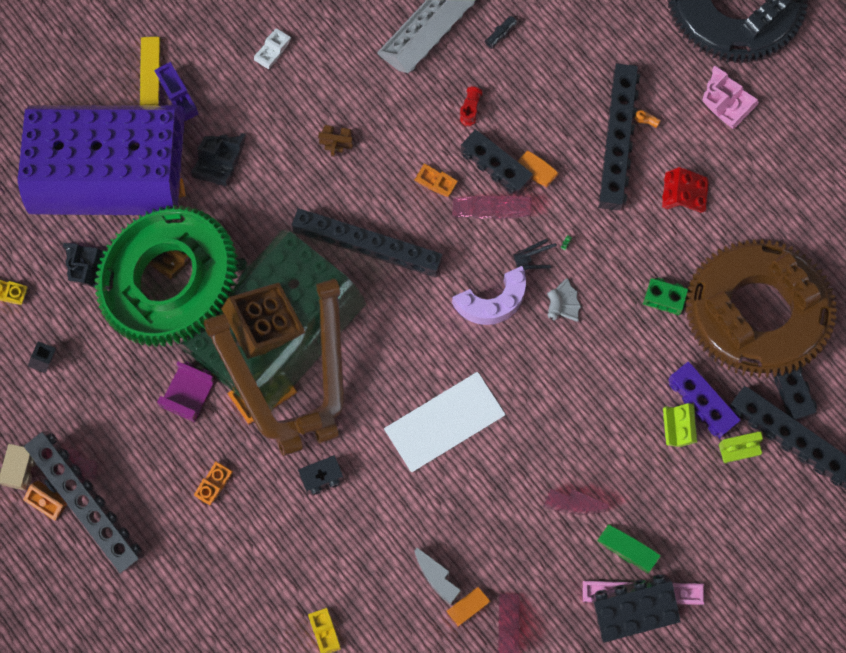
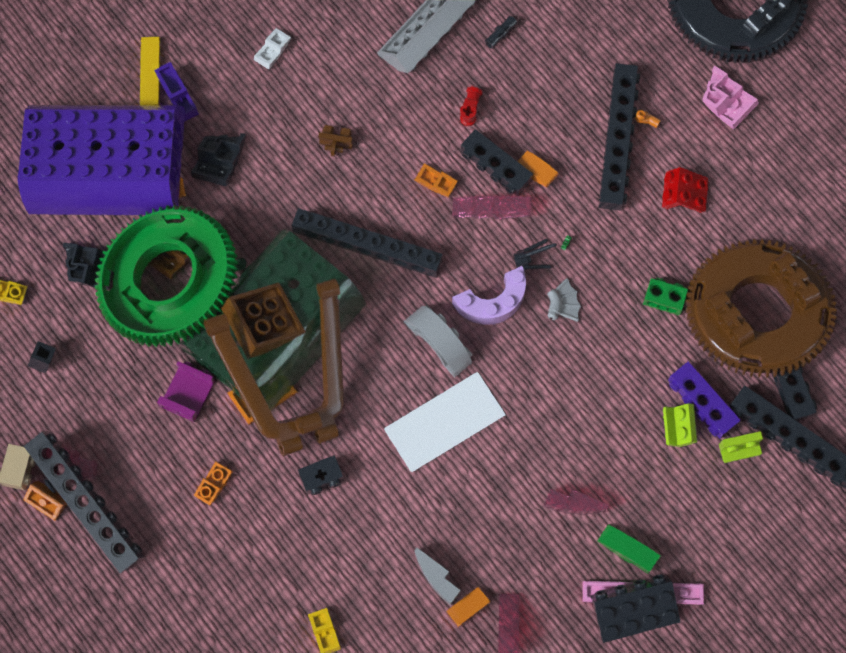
none -> light grey brick [404,305,472,378]

